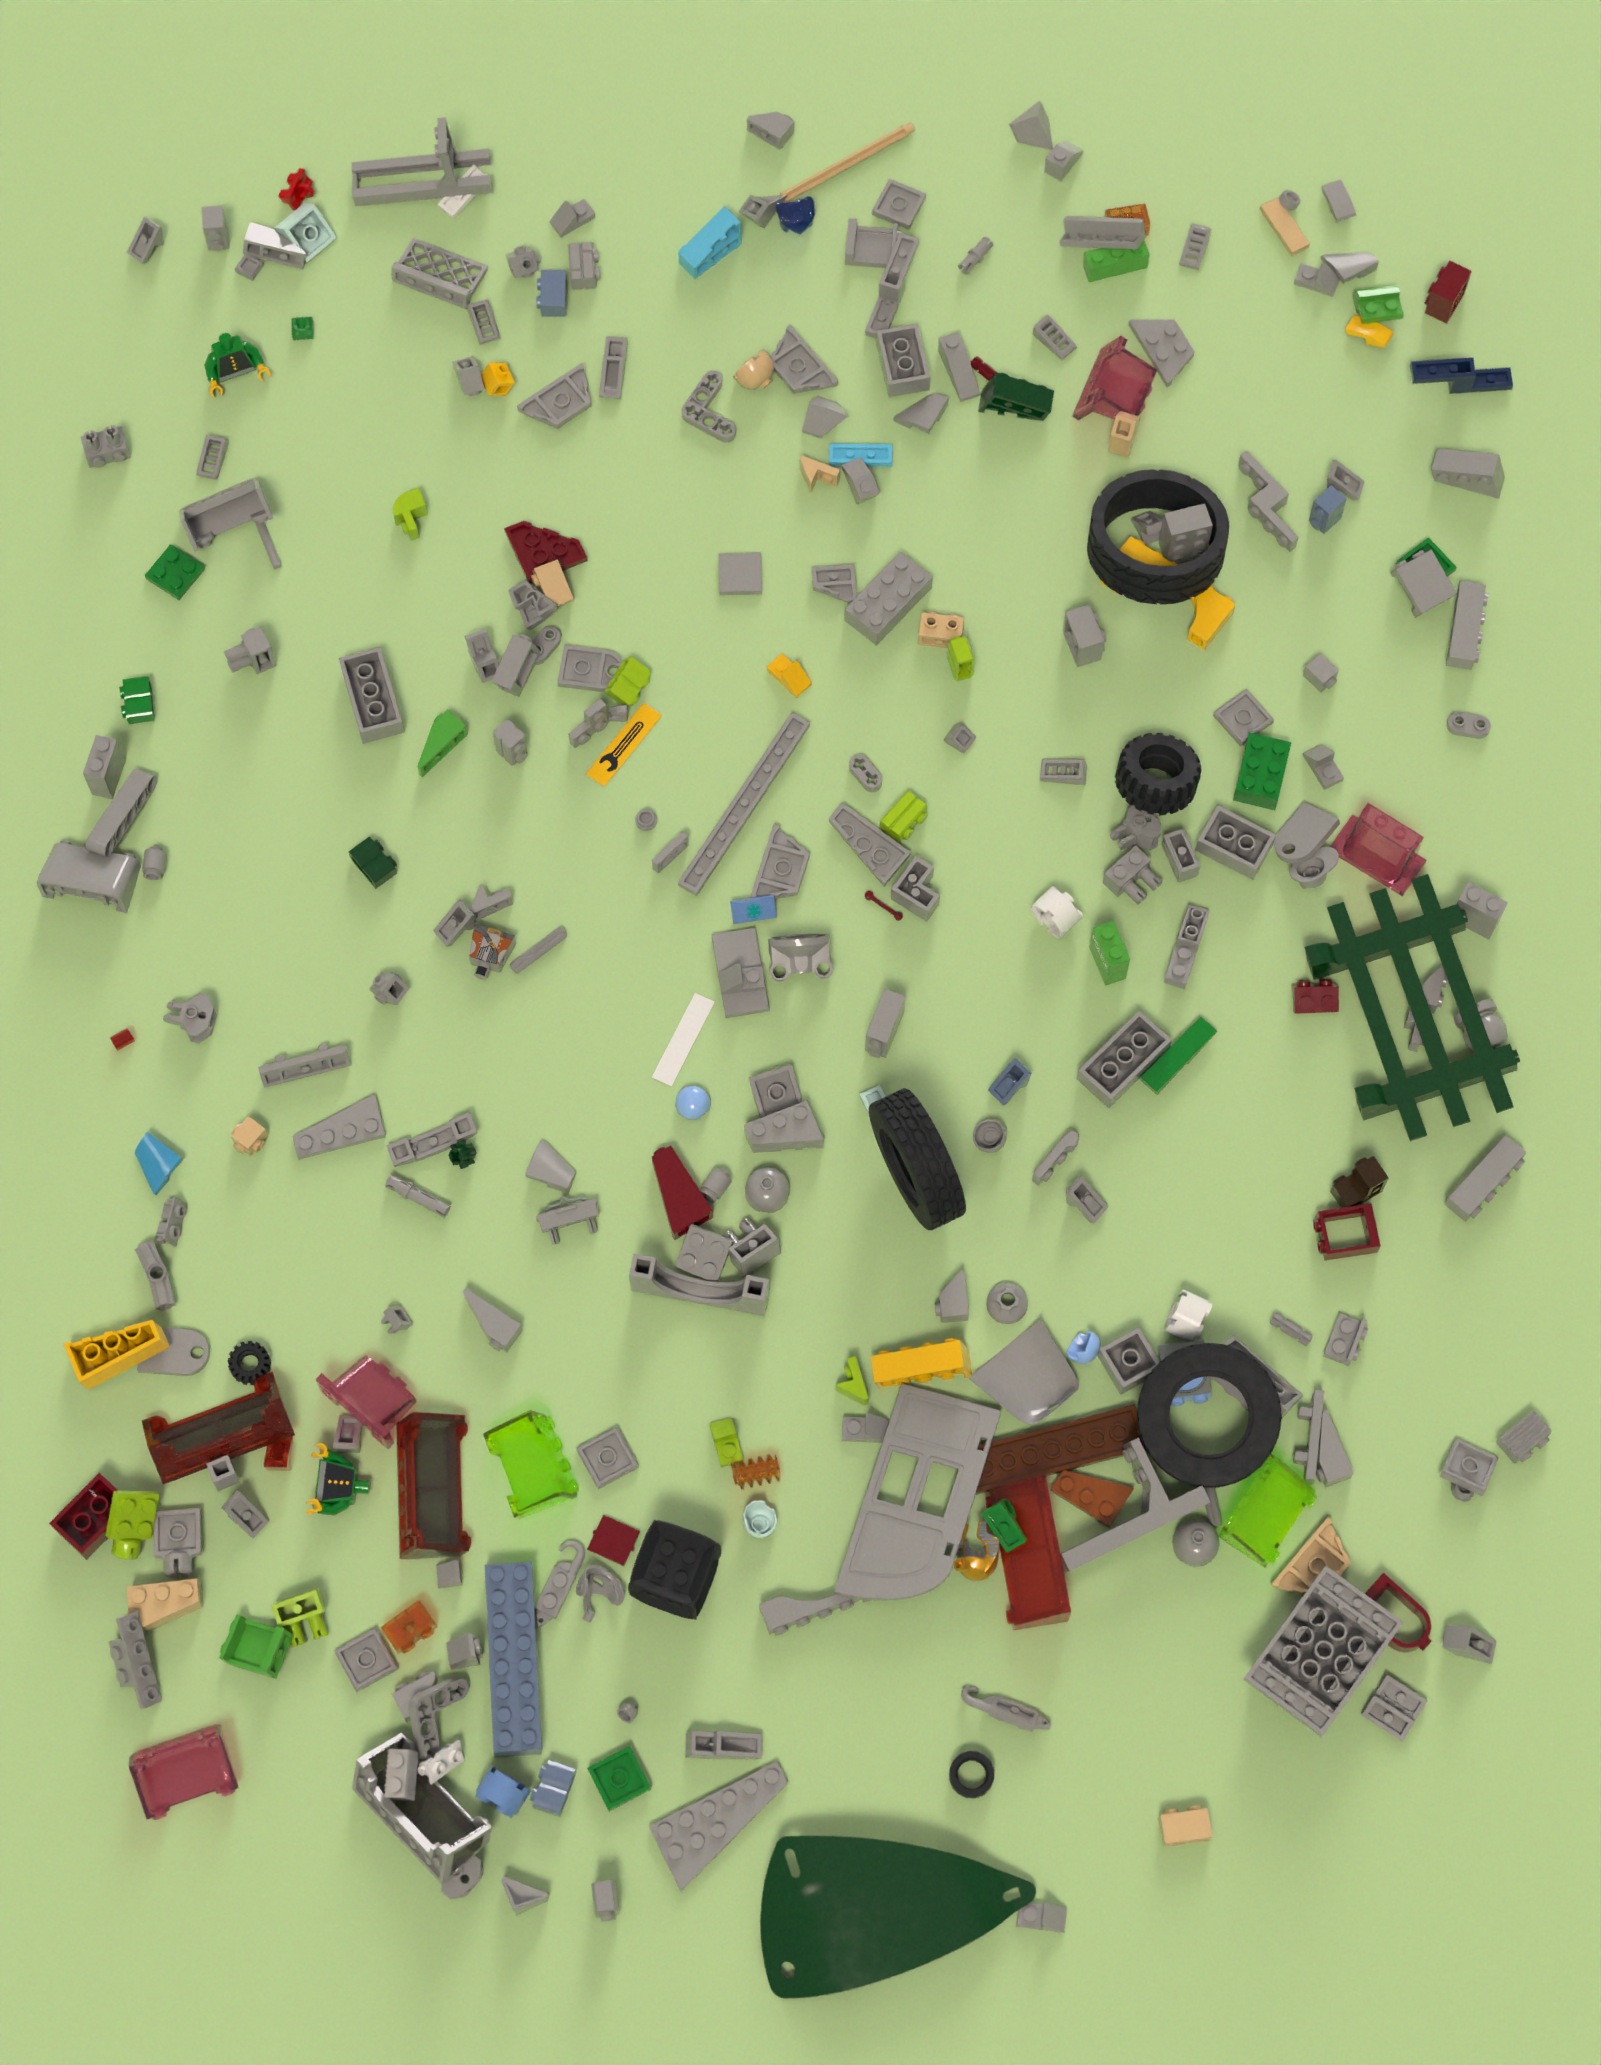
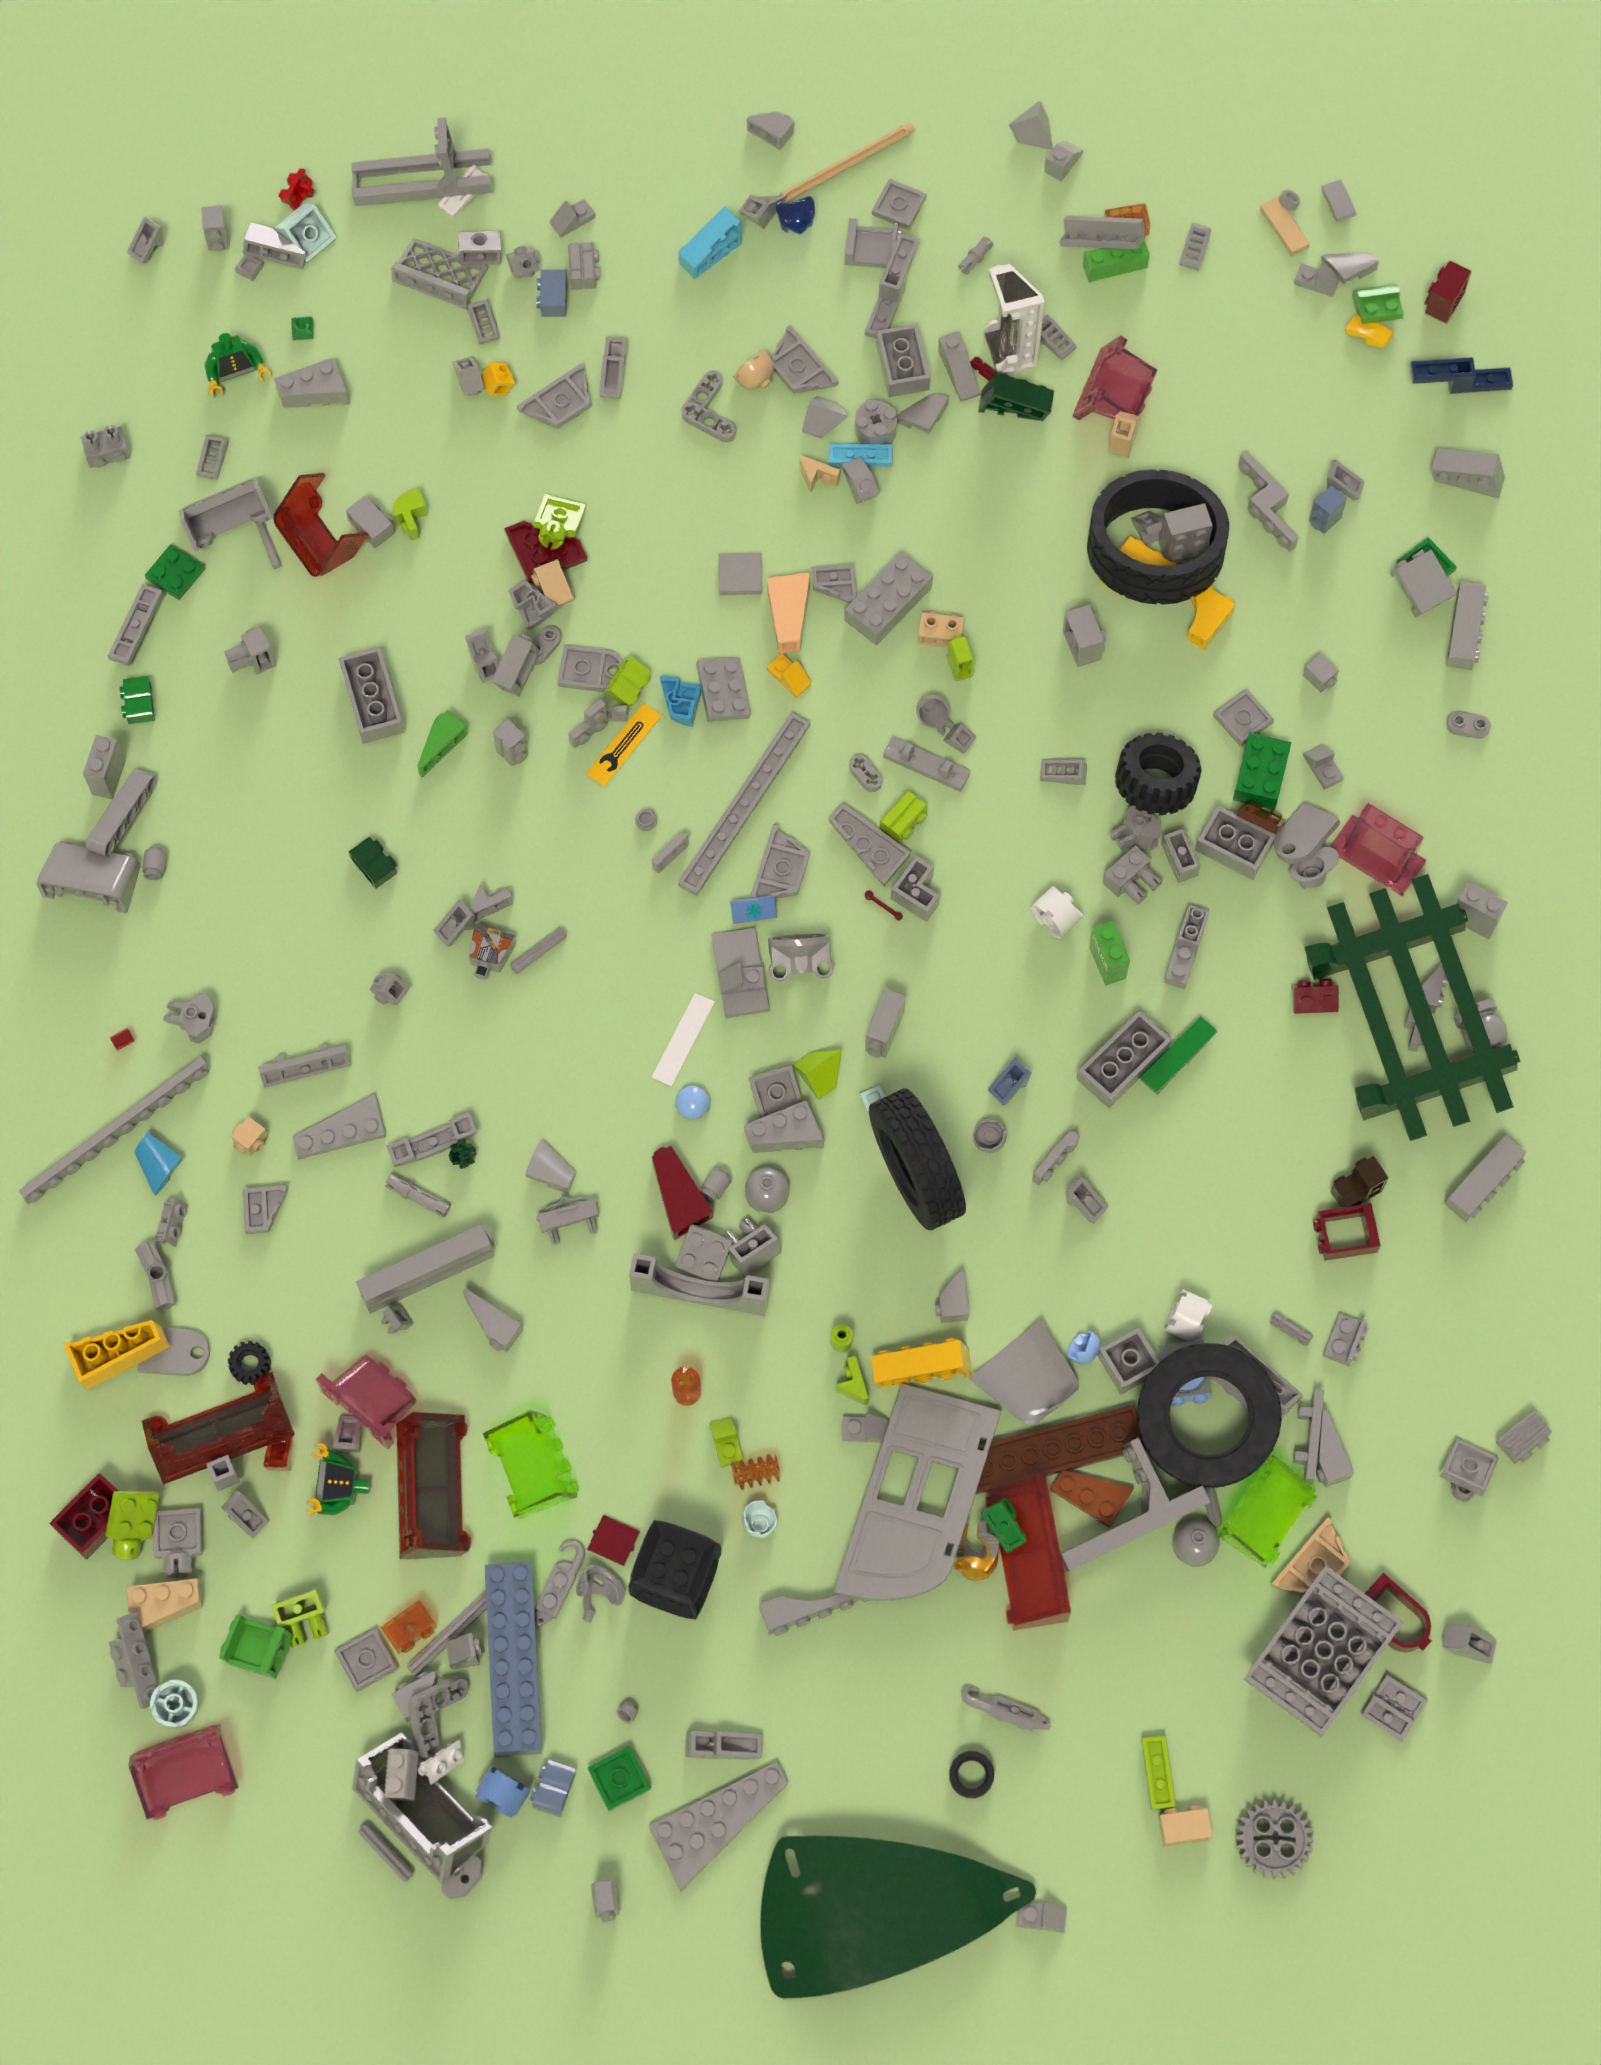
light grey slope [436,1560,462,1588] -> none
light grey slope [502,1877,549,1916] -> none
light grey tile [576,1426,639,1489] -> none
light grey piece [986,1283,1028,1324] -> none
light grey wing [1129,320,1194,387] -> none
none -> light grey plate [19,1057,209,1204]
none -> light grey hinge [108,584,163,666]
none -> light aqua cylinder [150,1680,199,1729]
none -> light grey wing [243,1185,288,1234]
none -> clear red windscreen [273,473,368,577]
none -> light grey wedge [274,358,350,408]
none -> light grey brick [346,496,394,548]
none -> light grey brick [356,1224,495,1314]
none -> light grey axle [358,1823,413,1882]
none -> light grey axle [407,1591,487,1676]
none -> light grey brick [458,231,501,265]
none -> lime plate [534,495,586,549]
none -> dark azure slope [660,676,702,727]
none -> clear orange piece [671,1367,701,1406]
none -> light grey plate [696,657,751,722]
none -> light nougat slope [767,573,810,654]
none -> lime slope [793,1050,842,1100]
none -> lime brick [830,1324,853,1352]
none -> light grey brick [855,399,897,444]
none -> light grey hinge [883,736,970,792]
none -> light grey piece [916,694,954,736]
none -> white windscreen [983,264,1045,374]
none -> lime plate [1141,1736,1176,1811]
none -> light grey gear [1235,1799,1314,1879]
none -> reddish brown plate [1237,801,1286,834]

